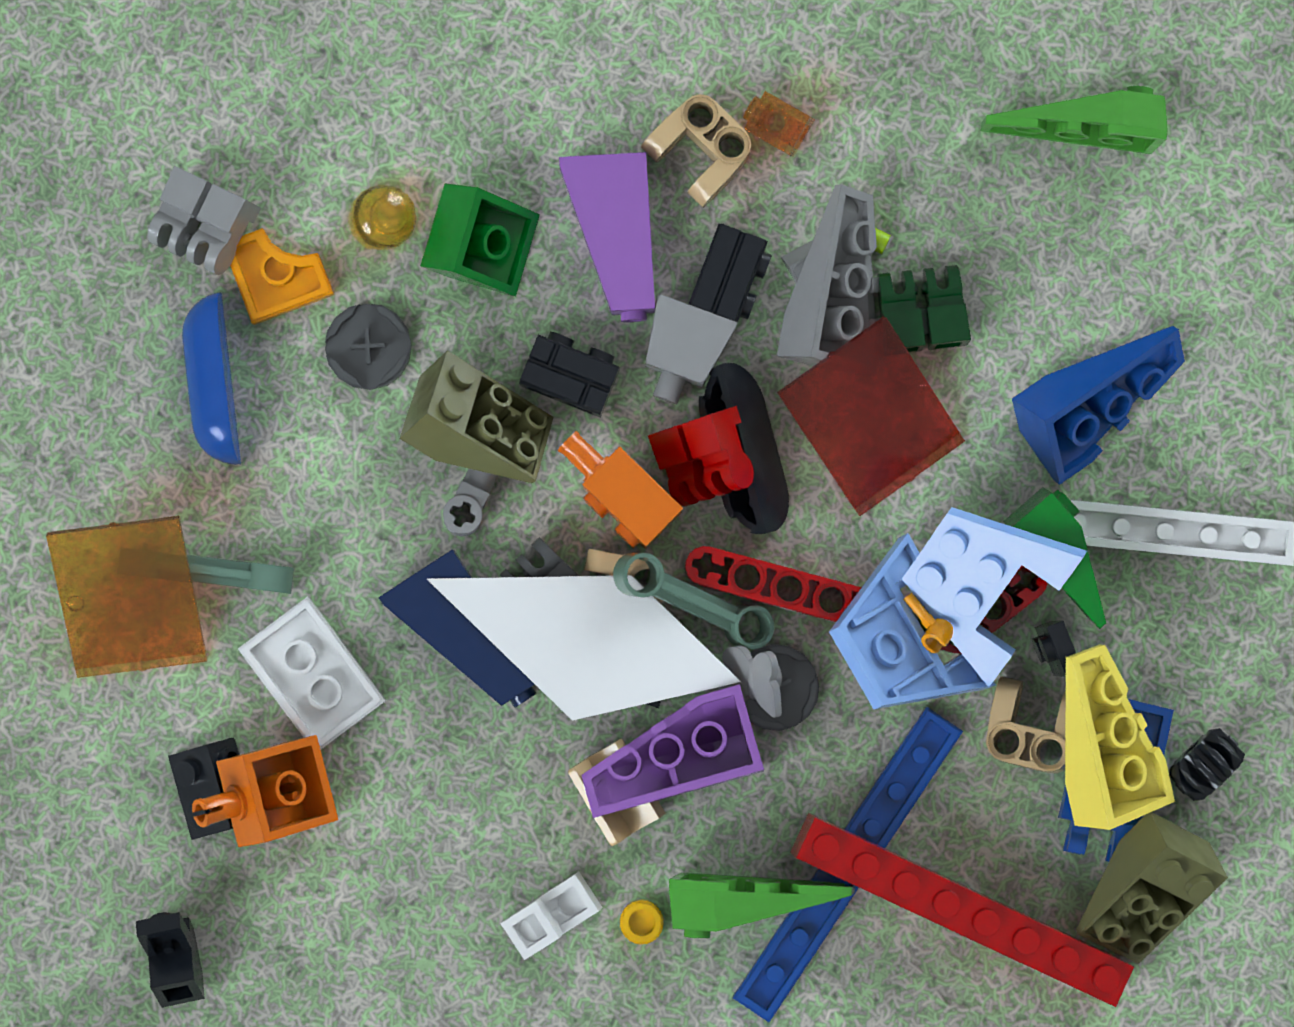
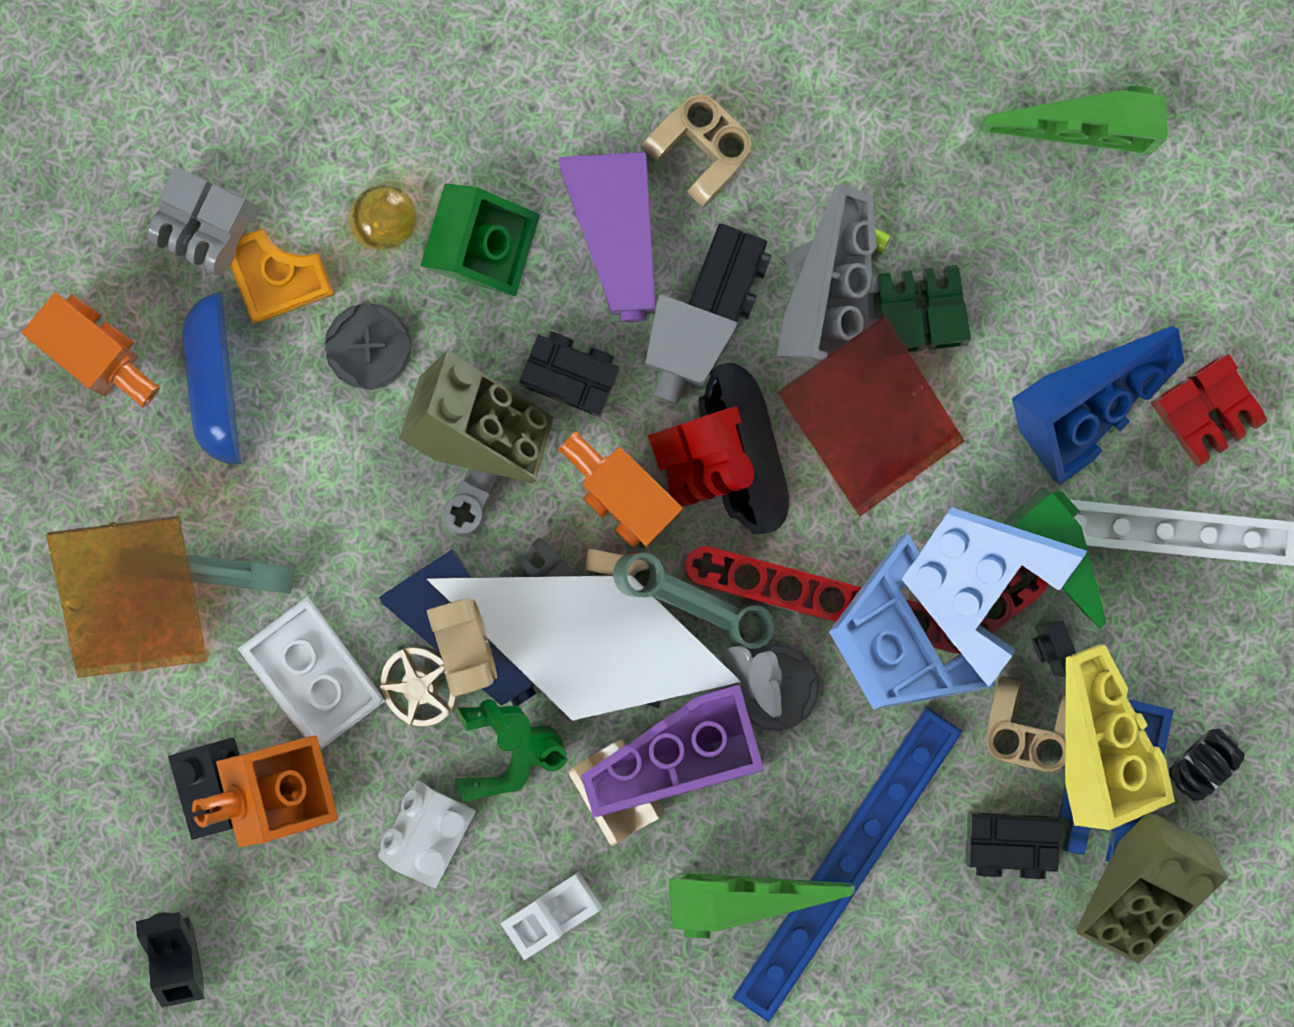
yellow tile [620,899,664,944] -> none
clear orange brick [743,91,815,157] -> none
red brick [790,813,1134,1007] -> none
light orange hand [903,592,953,654] -> none
none -> orange brick [21,292,160,408]
none -> white bracket [378,780,476,889]
none -> tan wheel [380,645,459,726]
none -> tan piece [426,598,497,697]
none -> green piece [455,699,567,802]
none -> black brick [965,812,1060,879]
none -> red legs [1150,354,1267,467]

